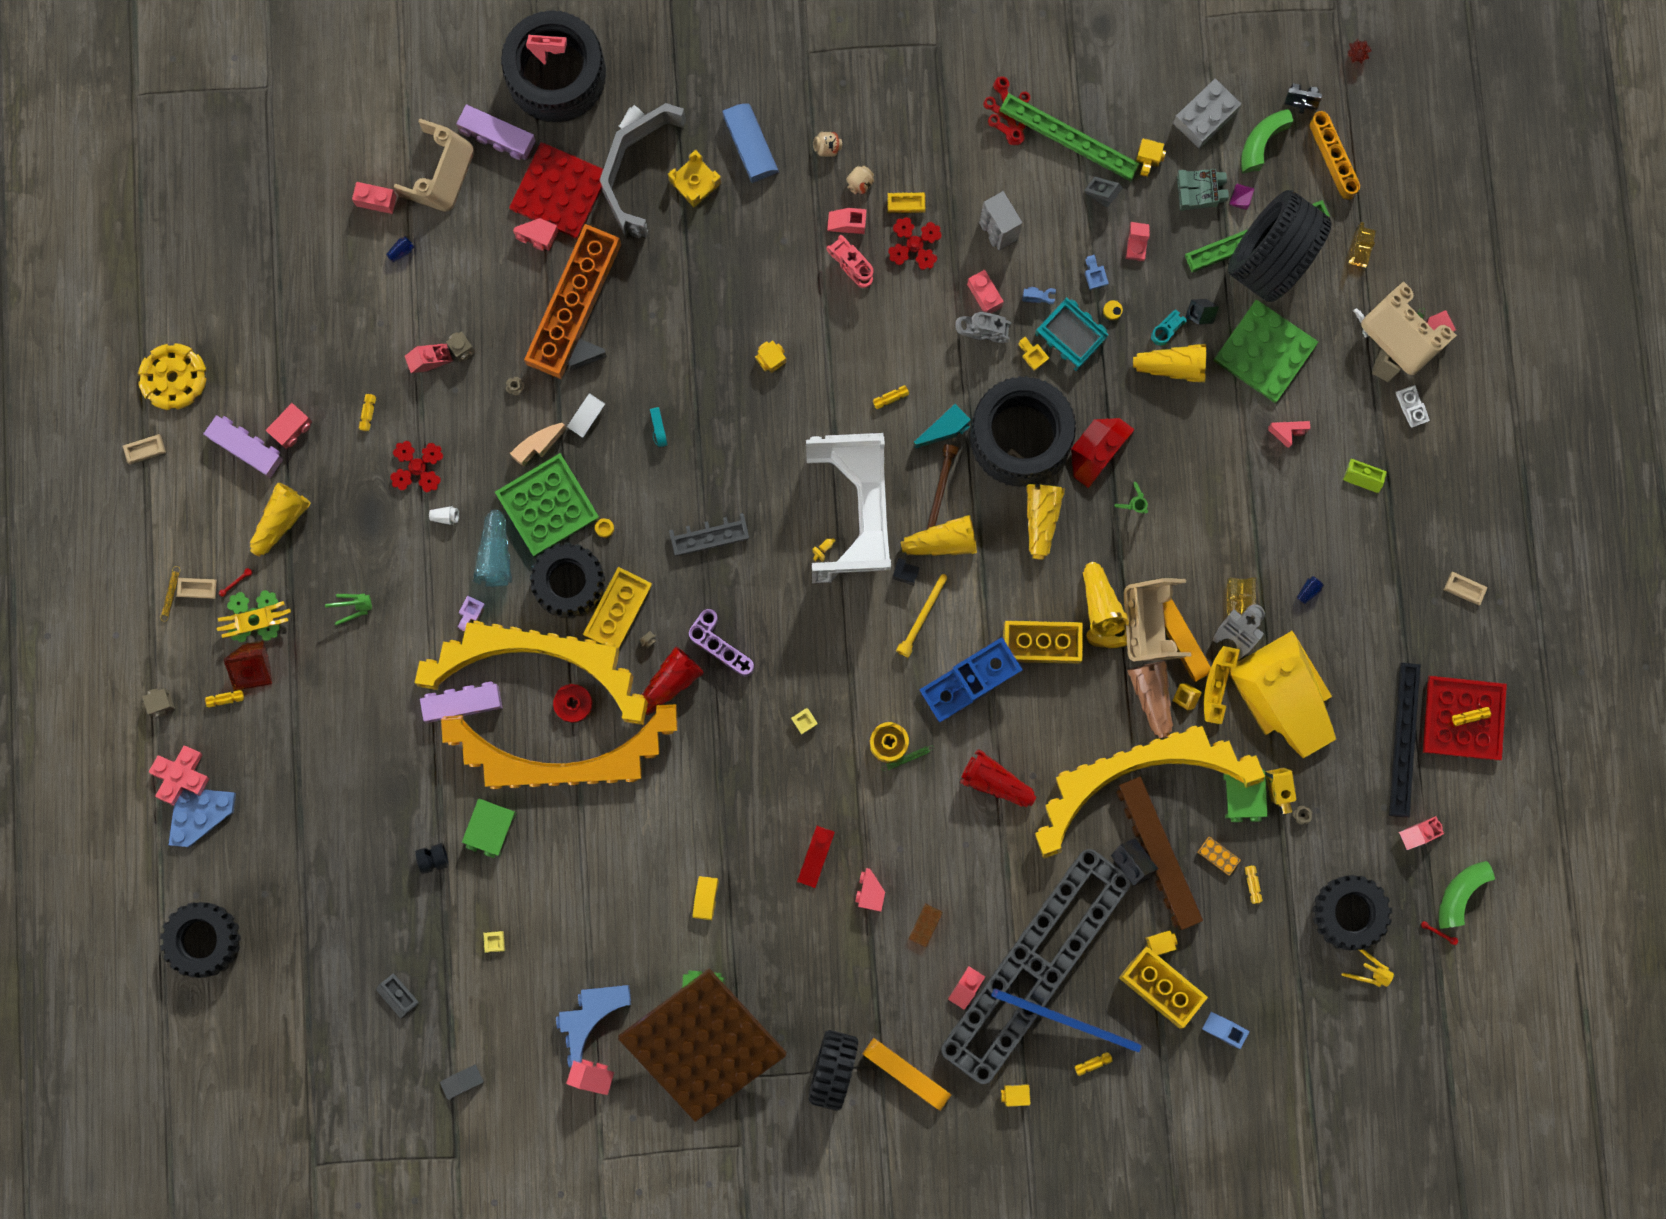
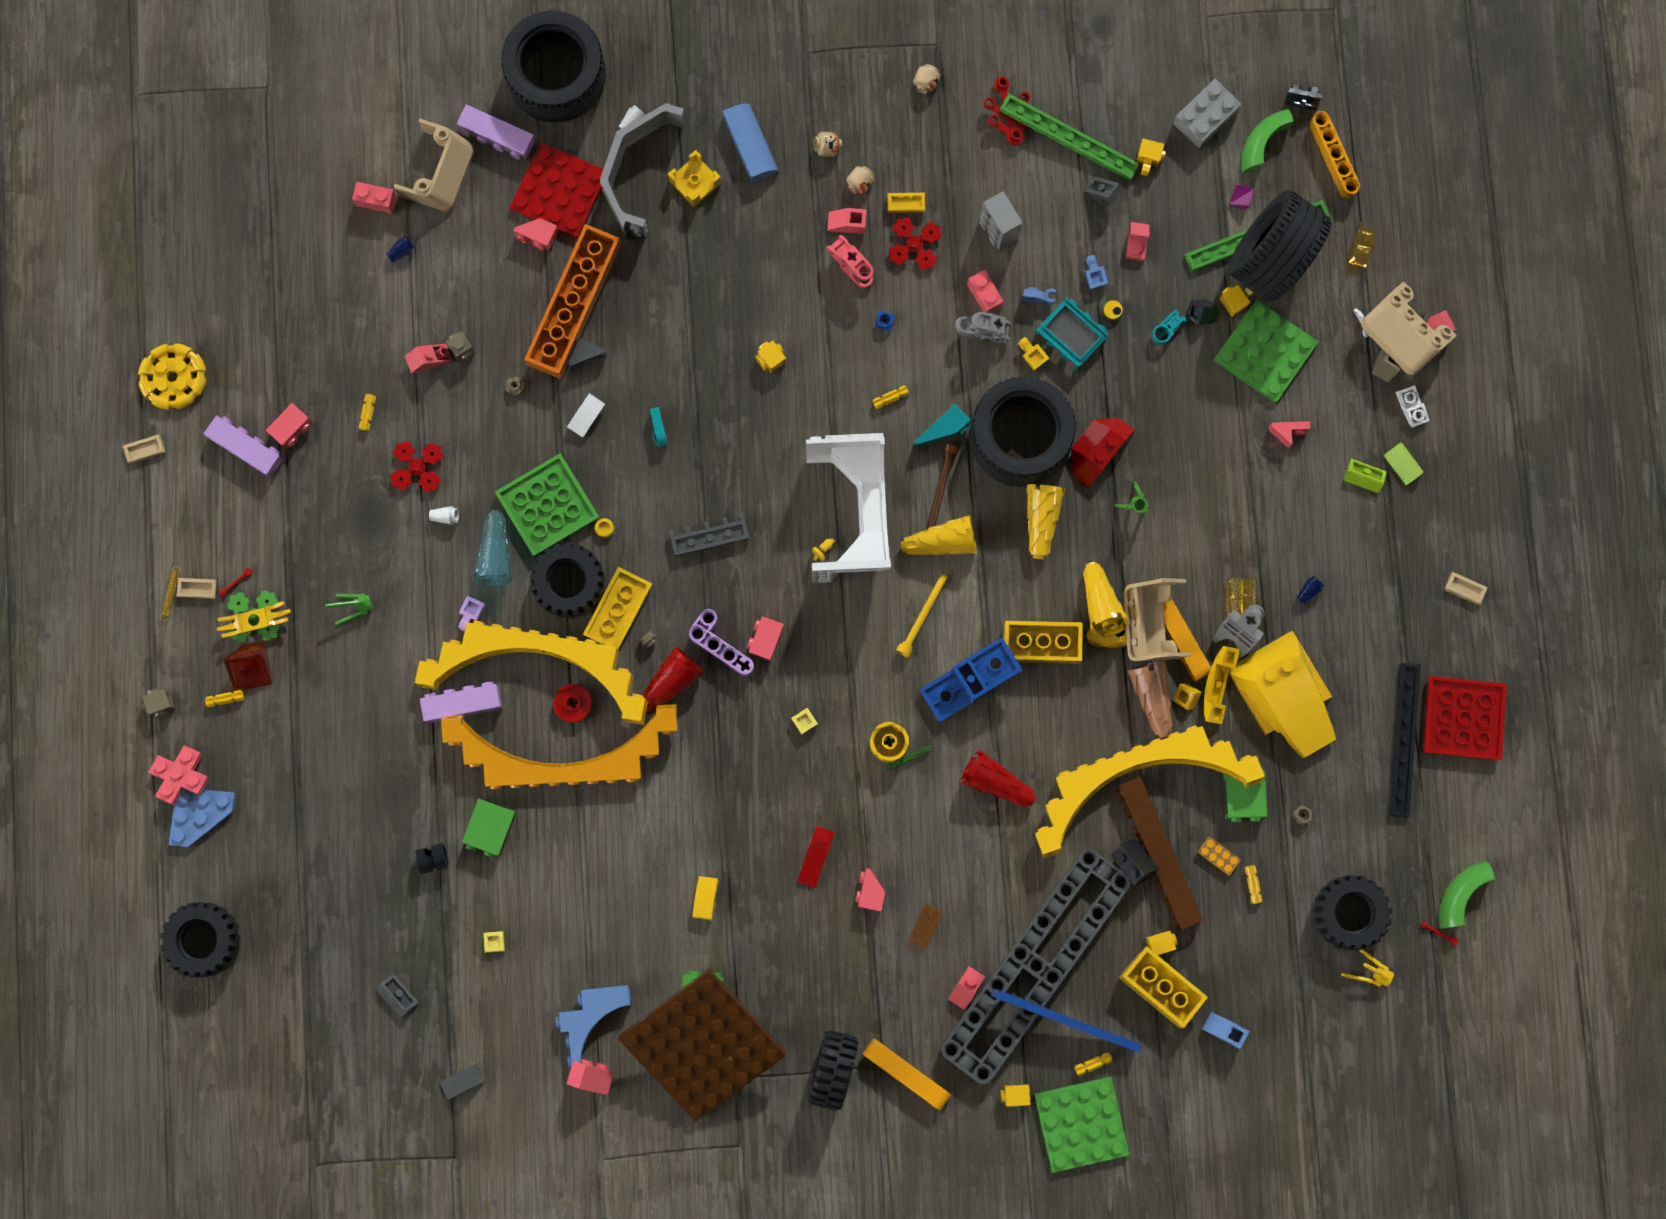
yellow cone [250,483,311,557] -> none
light nougat slope [510,423,566,467] -> none
coral slope [526,35,567,65] -> none
black panel [892,558,919,586] -> none
yellow cone [1133,344,1206,382] -> none
sand green hips [1177,169,1229,211] -> none
yellow torso [1265,768,1296,814] -> none
clear red gear [1347,39,1371,64] -> none
coral slope [1399,816,1444,850] -> none
yellow axle [1452,707,1491,726] -> none
none -> coral brick [747,616,784,662]
none -> blue plate [874,311,895,332]
none -> tan head [913,64,940,94]
none -> bright green plate [1034,1077,1129,1173]
none -> yellow brick [1219,285,1255,318]
none -> lime slope [1383,443,1424,486]

